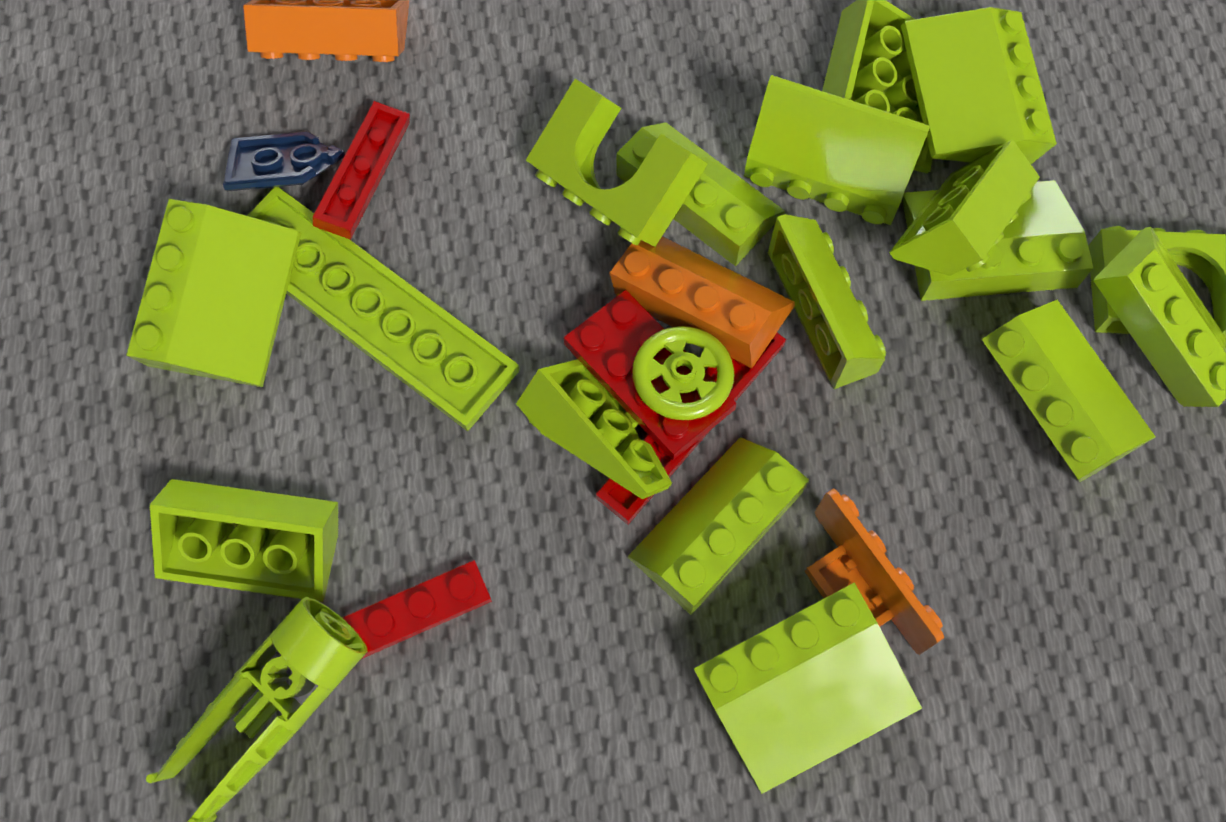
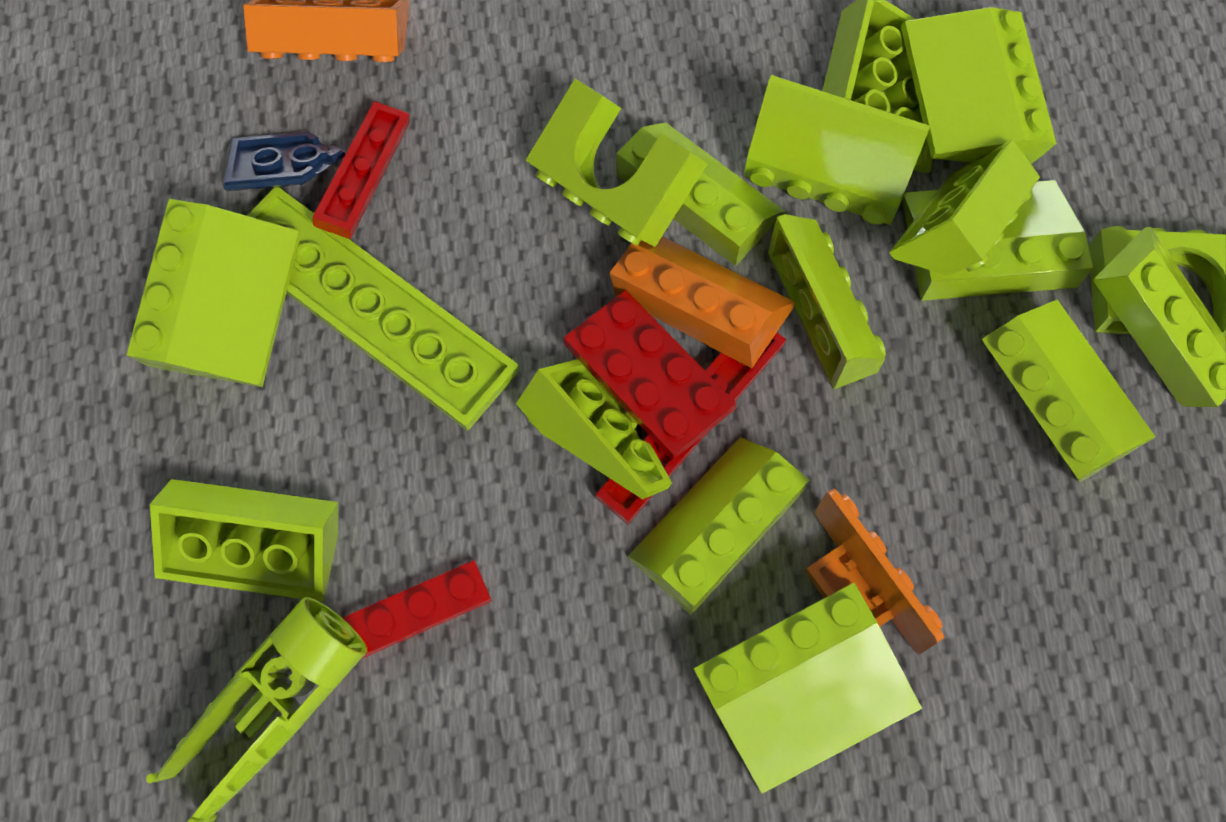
lime plate [632,326,734,420] -> none

